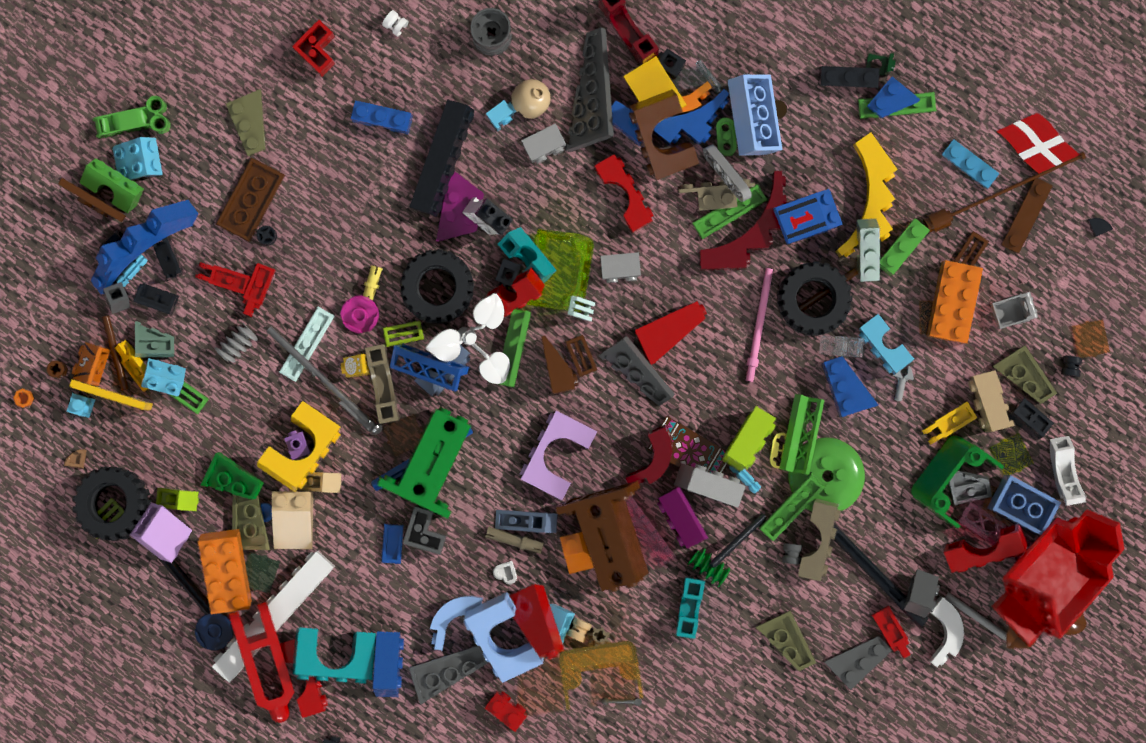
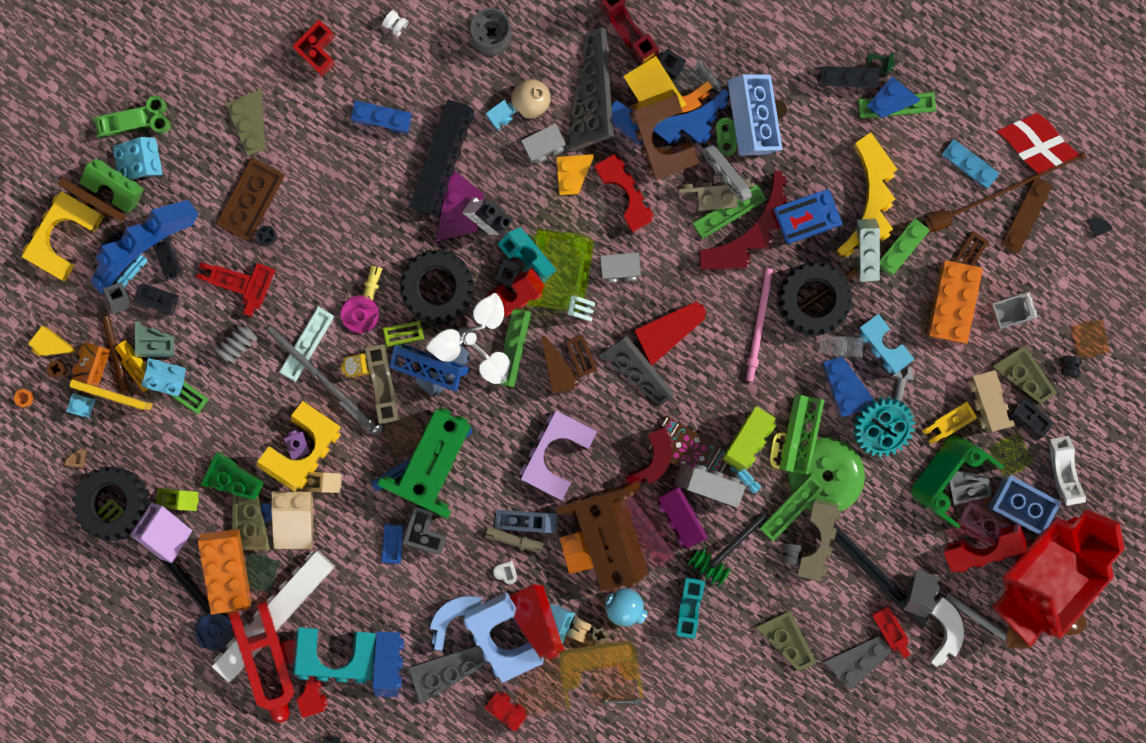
none -> yellow arch [22,191,104,281]
none -> yellow slope [28,326,76,357]
none -> light orange wing [557,154,593,196]
none -> medium azure brick [605,588,647,627]
none -> teal gear [853,396,916,458]

